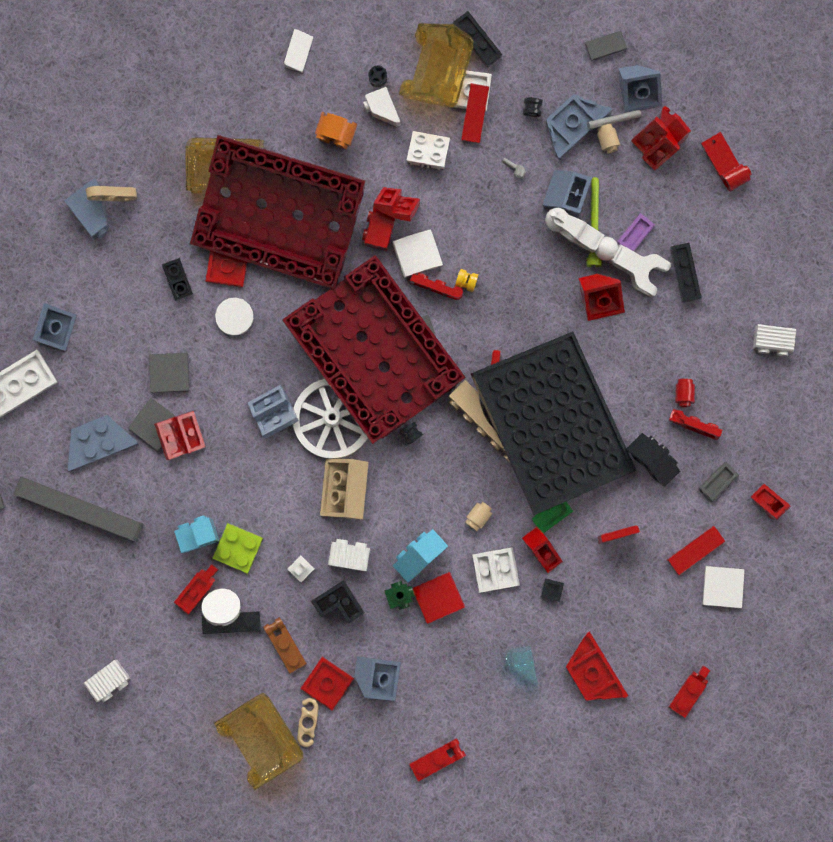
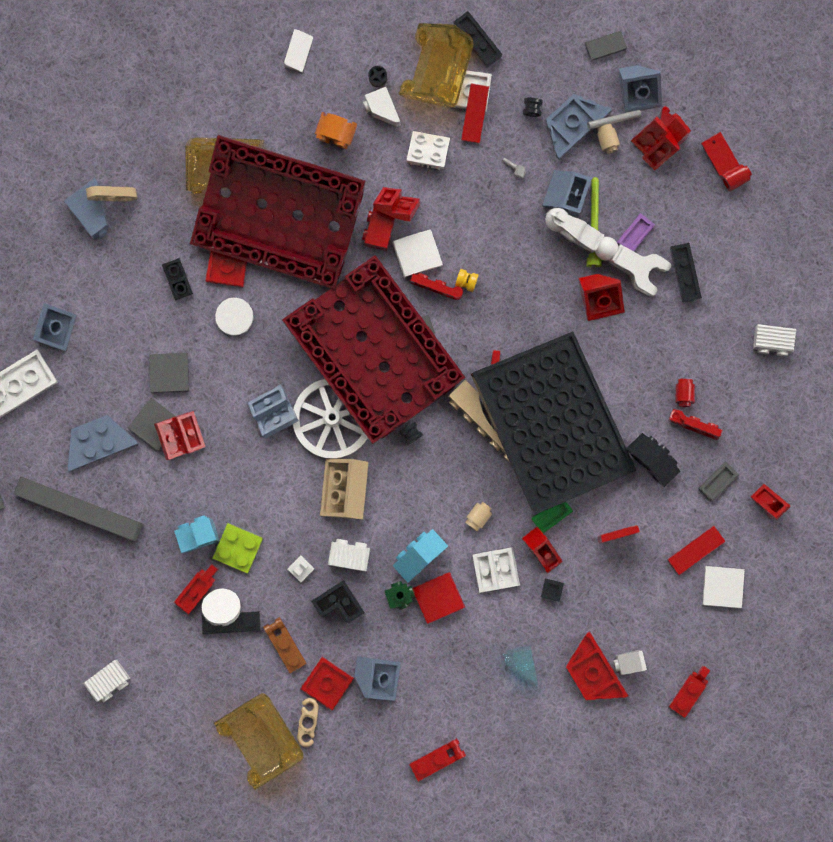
none -> white slope [613,650,647,675]

